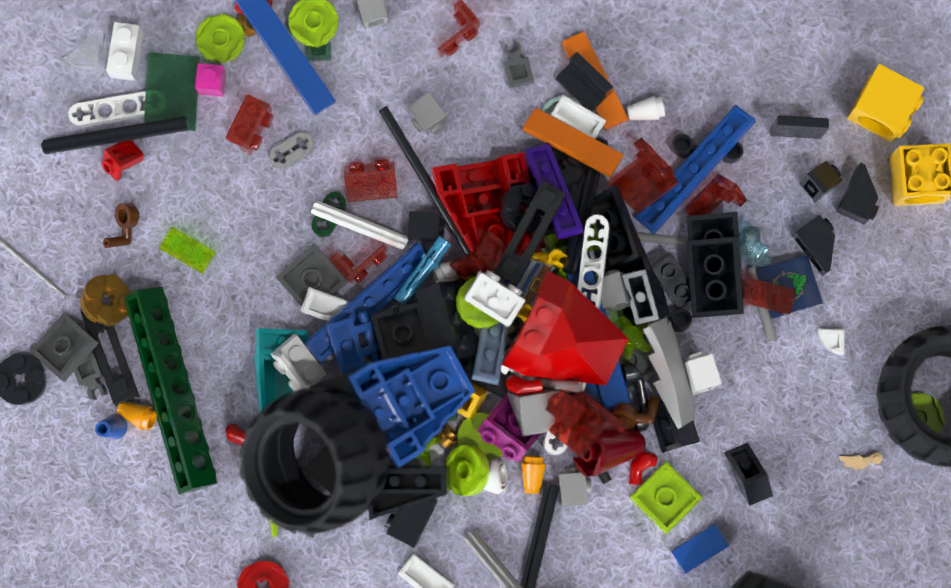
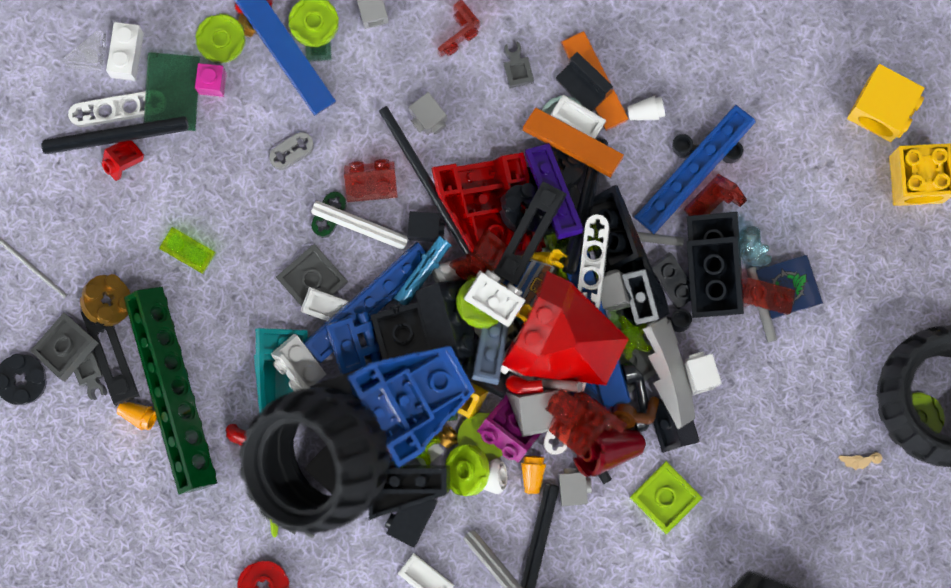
blue cone [95,414,128,440] -> none
reddish brown plate [103,202,140,248] -> none
clear red bracket [225,95,274,155] -> none
clear red bracket [329,244,388,284] -> none
clear red bracket [609,137,678,214] -> none
red arm [629,451,658,486] -> none
blue tile [671,524,729,574] -> none
black slope [724,443,773,506] -> none
black tile [770,115,829,139] -> none
black slope [792,215,835,277] -> none
black slope [799,161,843,203] -> none
white tile [818,328,845,355] -> none
black slope [837,162,879,224] -> none

